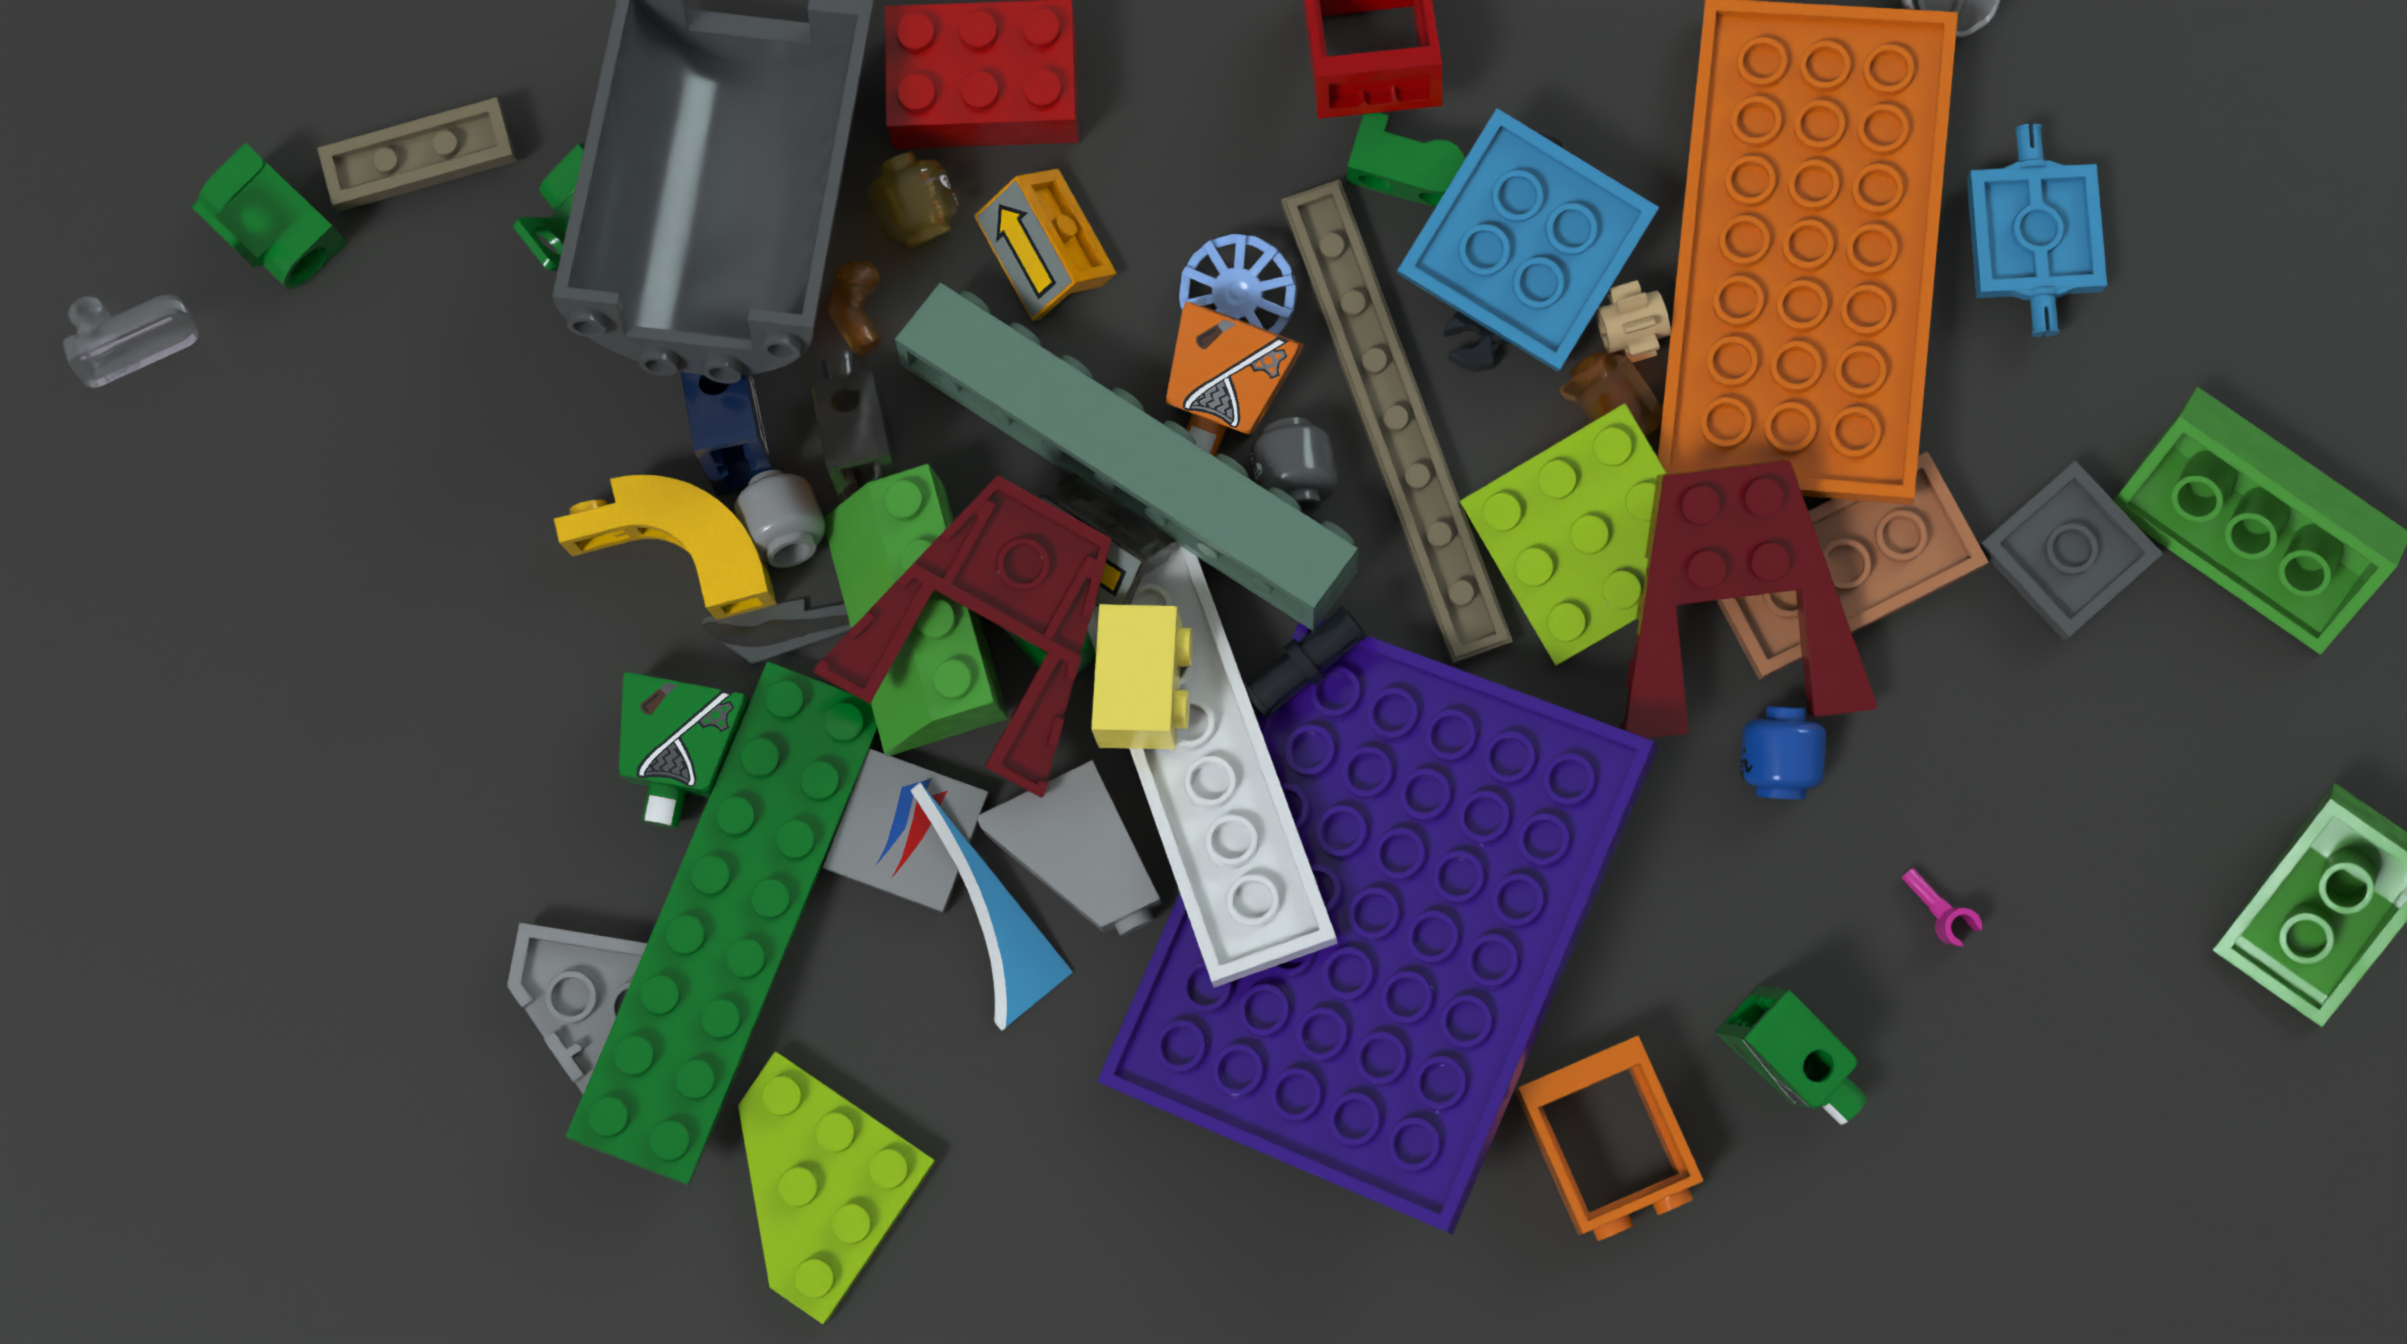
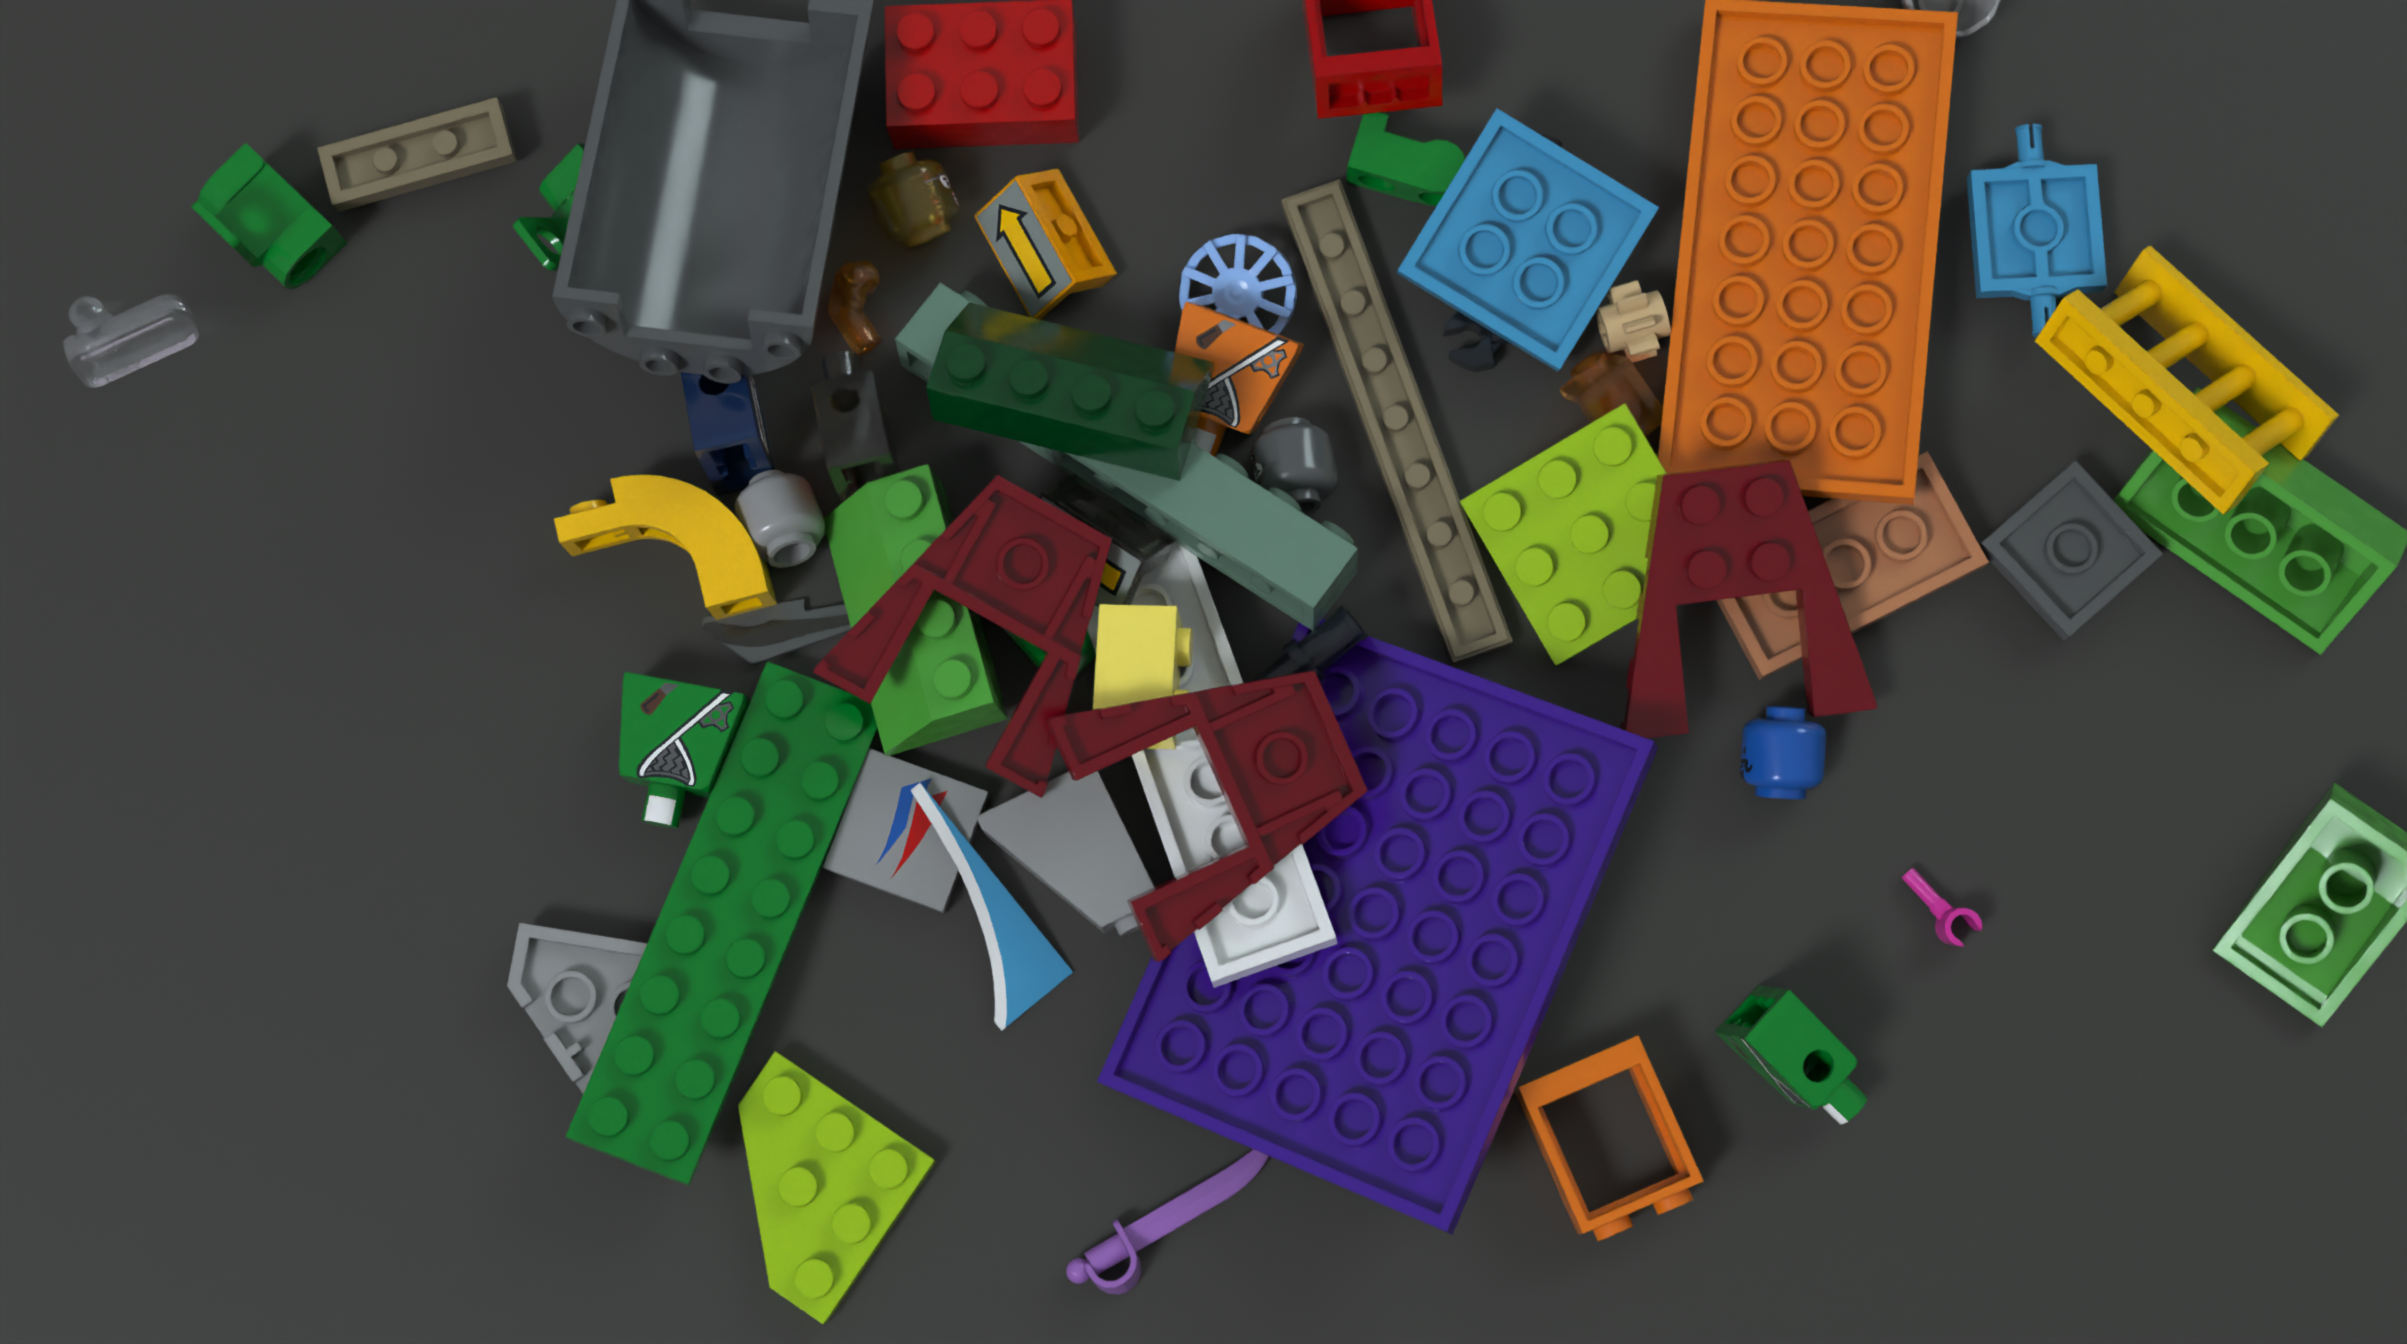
none -> dark green slope [926,303,1214,481]
none -> dark red wing [1046,671,1368,962]
none -> medium lavender sword [1066,1150,1269,1295]
none -> yellow fence [2035,245,2339,515]

